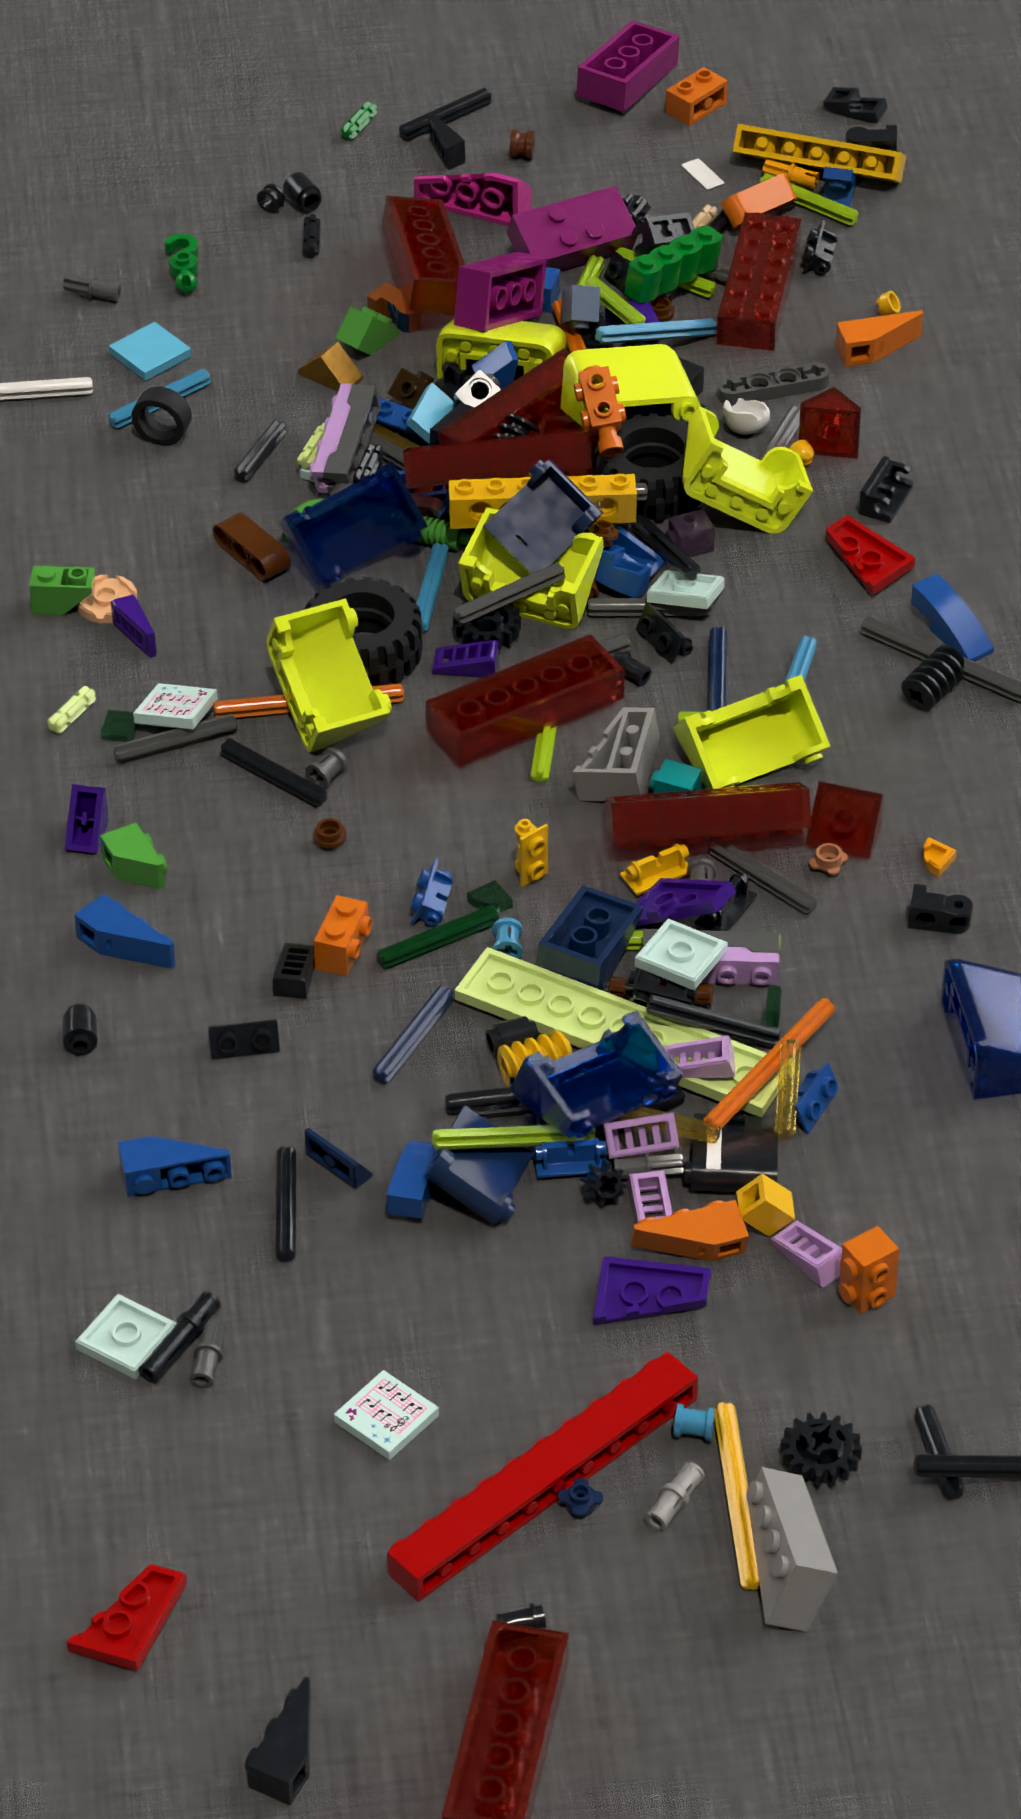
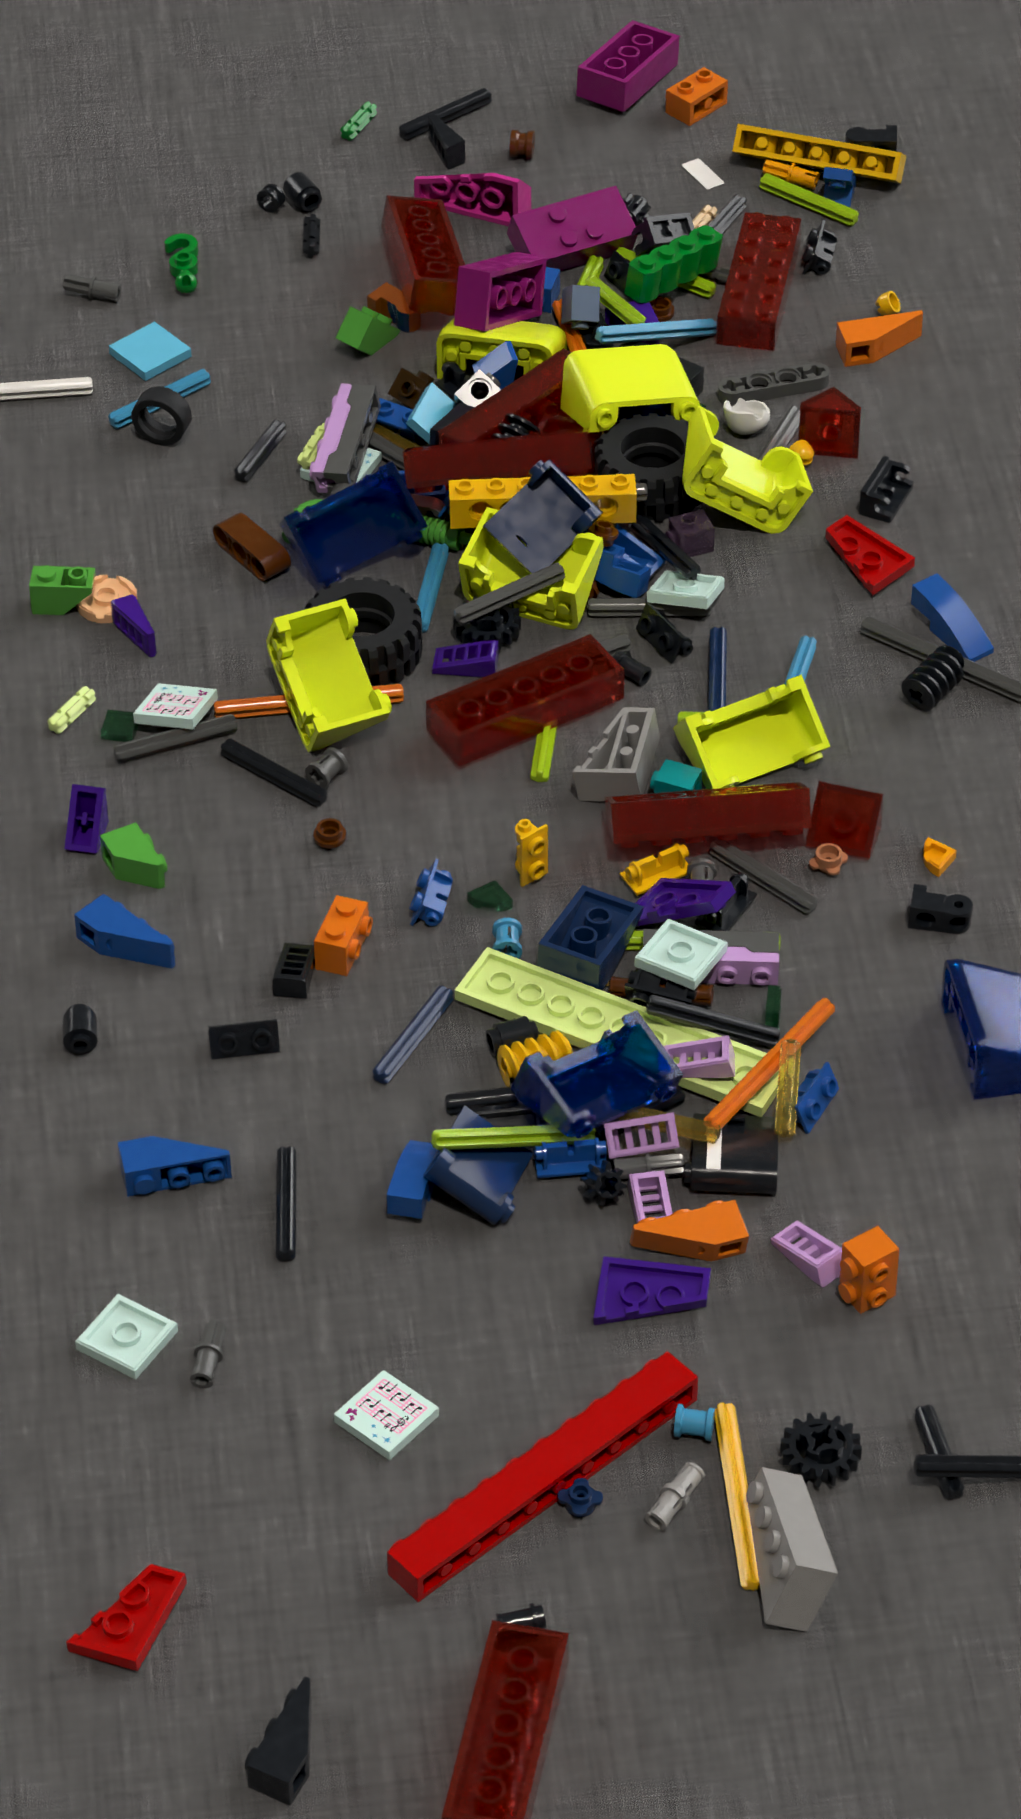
black pin [138,1291,221,1383] -> none
pearl gold slope [298,342,363,392] -> none
dark blue slope [305,1128,373,1189] -> none
black axle [353,443,384,487] -> none
dark green axle [377,905,499,968] -> none
orange brick [574,365,626,458] -> none
orange beam [720,173,798,229] -> none
yellow brick [736,1173,795,1237] -> none
black slope [823,87,888,122] -> none

